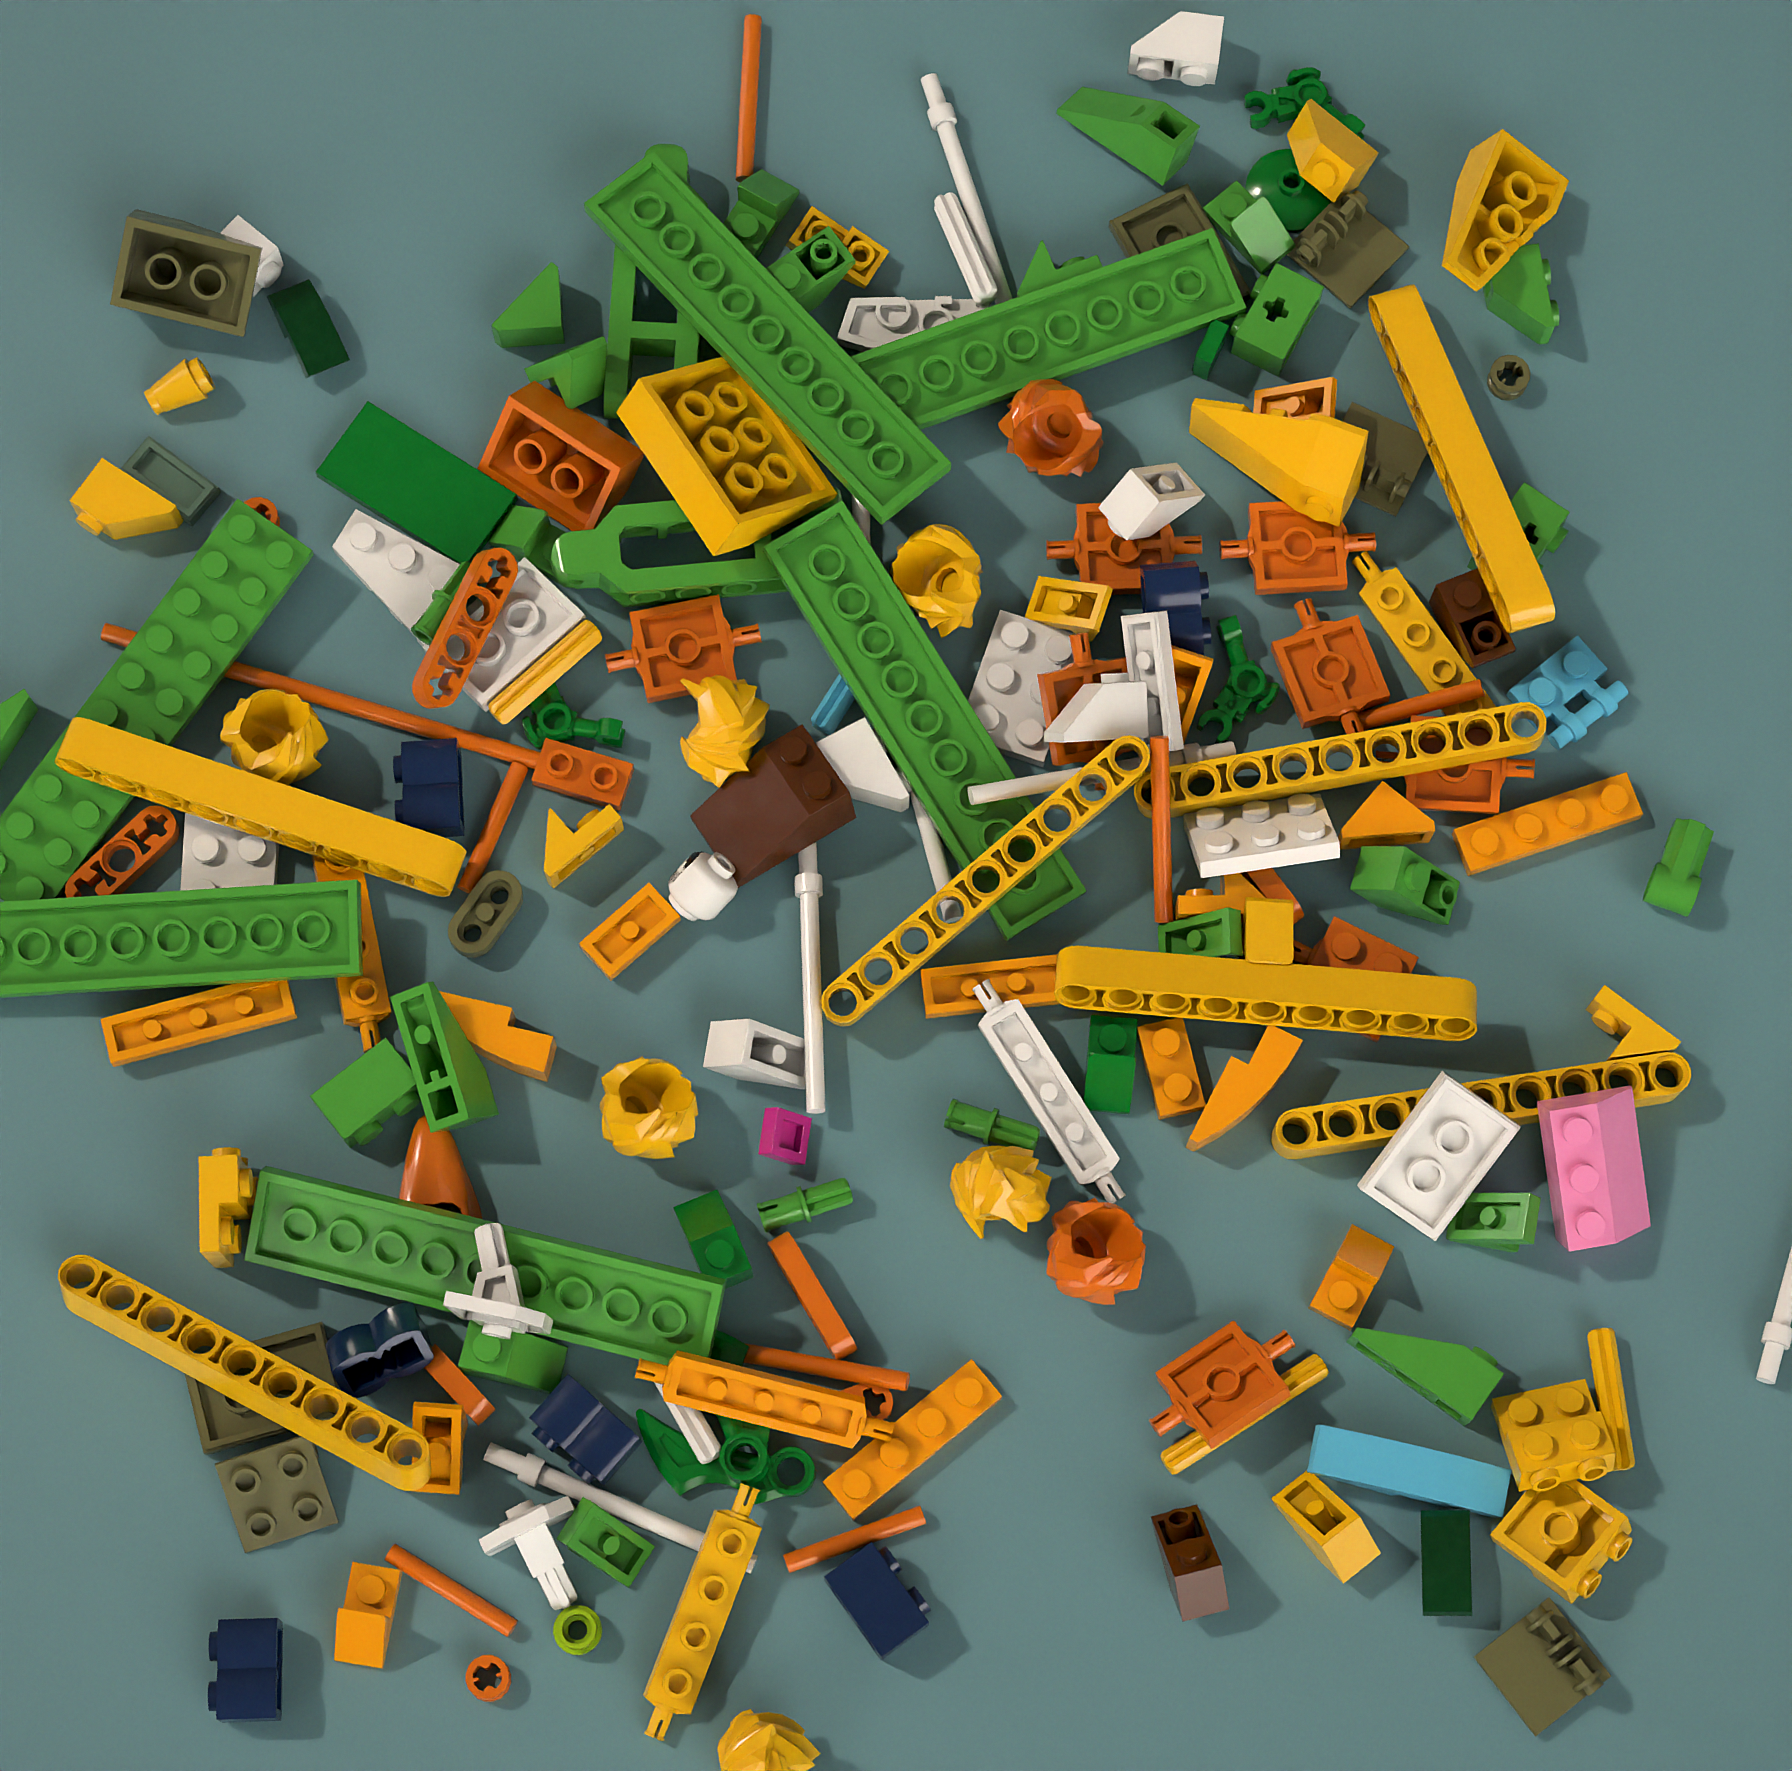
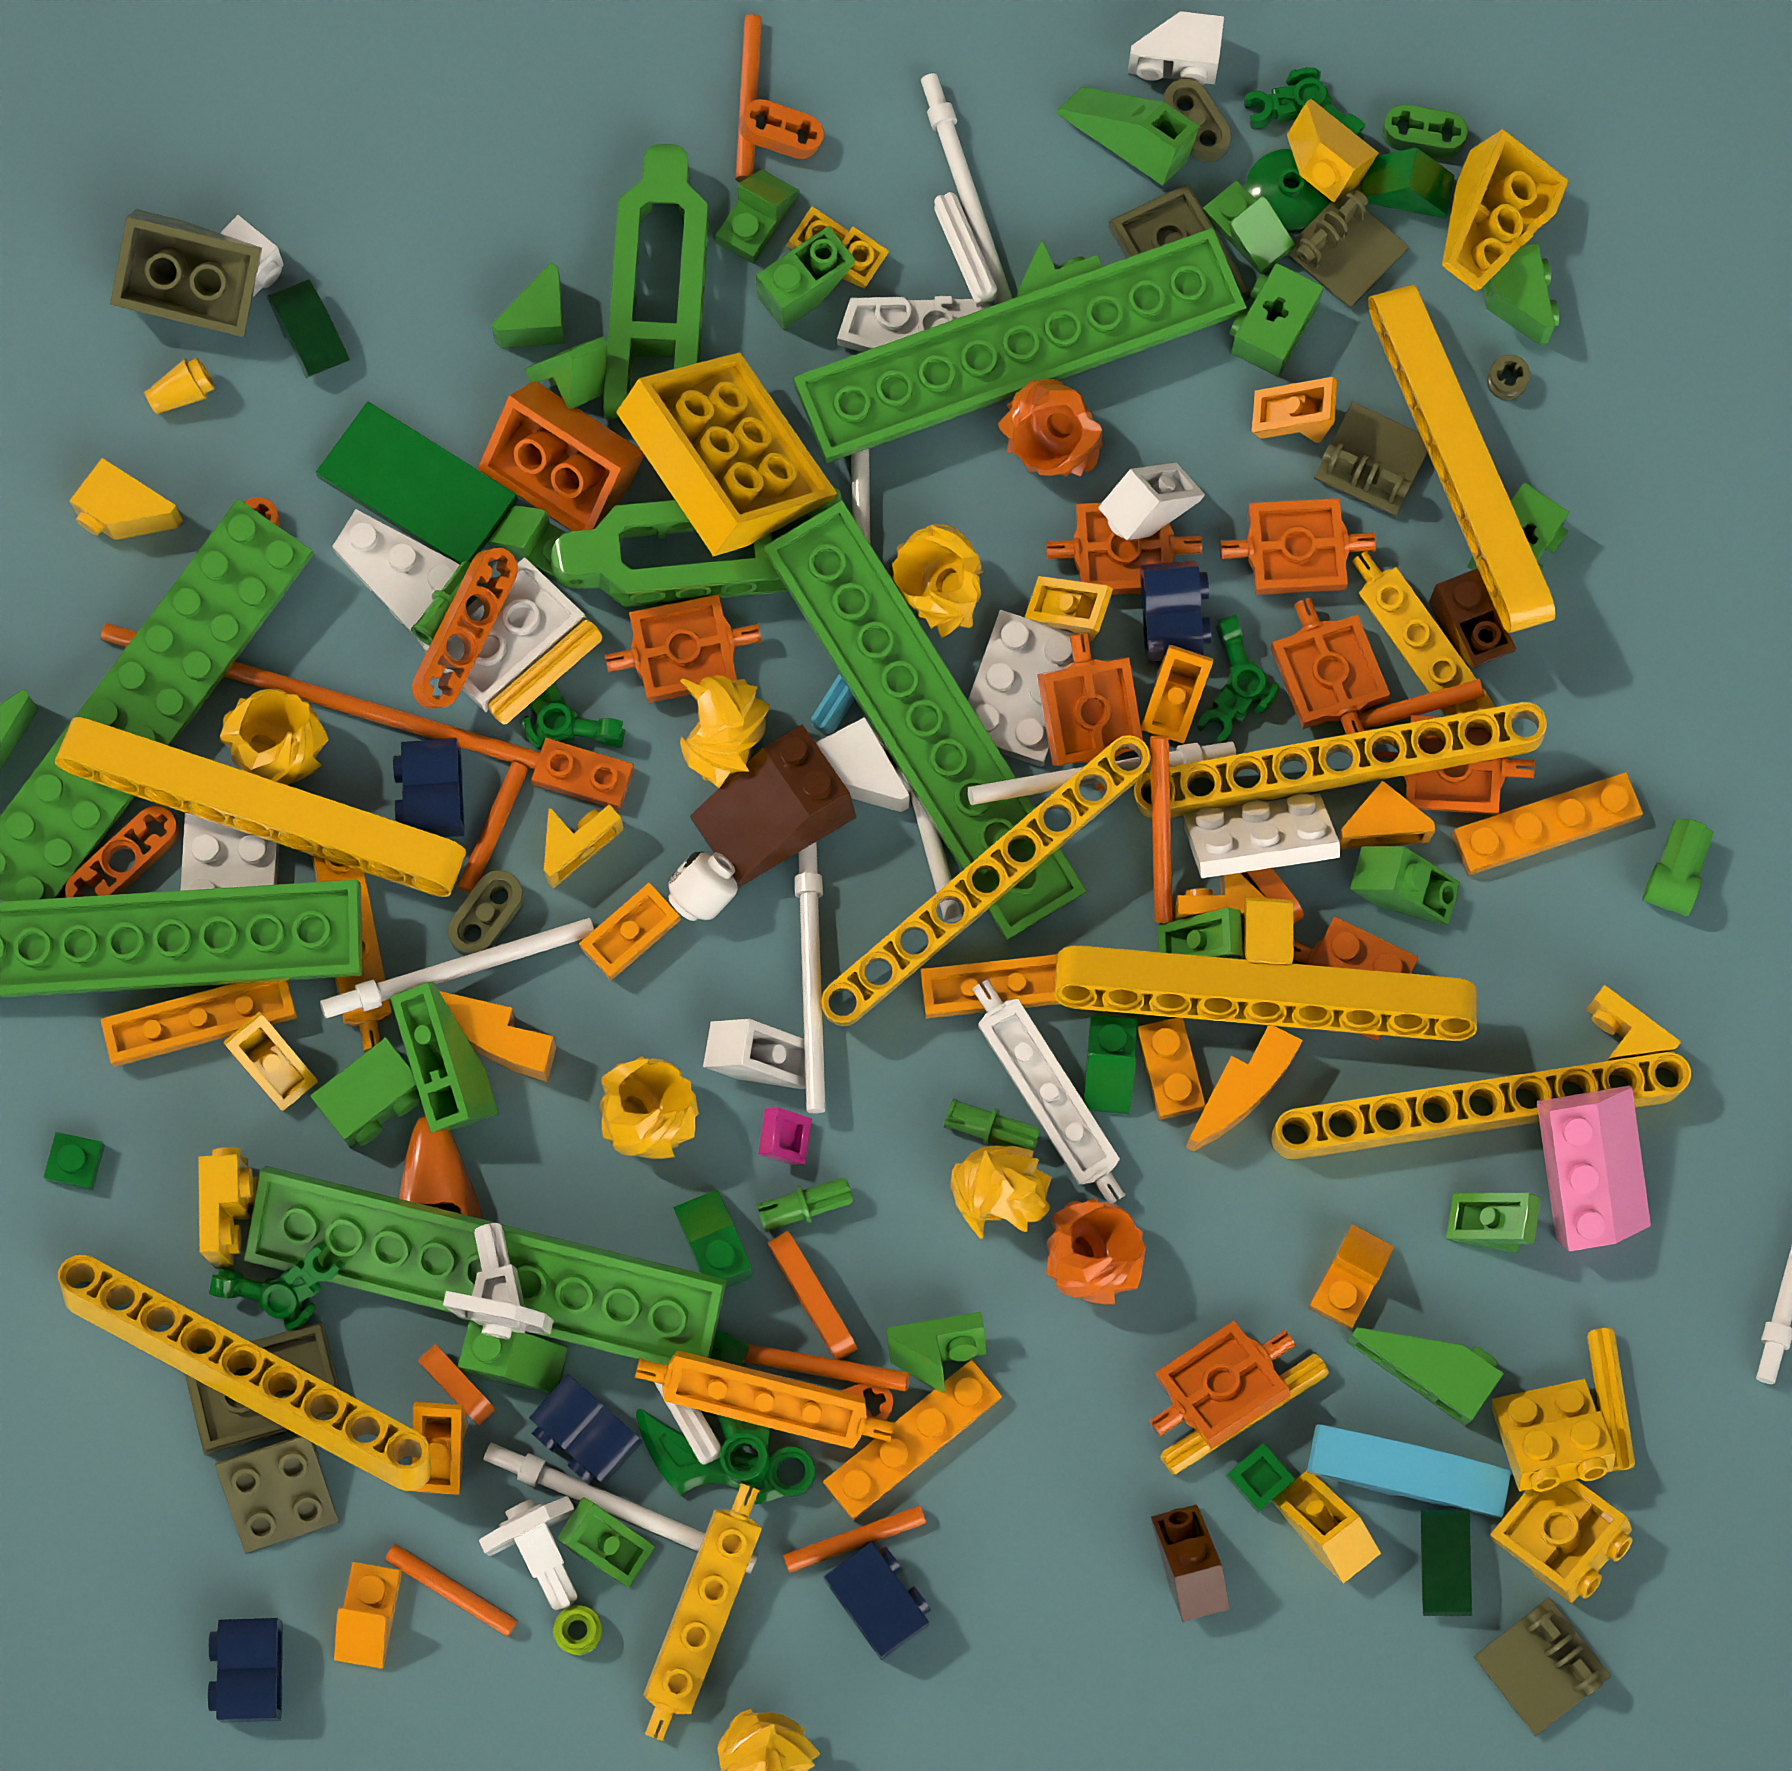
sand green tile [120,436,221,526] -> none
dark blue brick [325,1303,434,1399] -> none
orange bush [465,1655,511,1702] -> none
bright green plate [584,151,951,525] -> none
white slope [1044,673,1149,743] -> none
white tile [1121,611,1184,753] -> none
yellow wedge [1189,398,1369,527] -> none
green tile [1192,319,1229,380] -> none
white tile [1357,1071,1521,1241] -> none
medium azure plate [1506,635,1629,750] -> none
none -> green plate [43,1132,105,1191]
none -> green piece [209,1242,344,1331]
none -> yellow slope [223,1011,319,1112]
none -> white bar [320,918,594,1019]
none -> orange beam [739,99,824,160]
none -> bright green slope [886,1312,987,1393]
none -> olive plate [1163,79,1231,162]
none -> green plate [1226,1442,1296,1513]
none -> green slope [1361,147,1454,219]
none -> bright green beam [1382,105,1468,158]

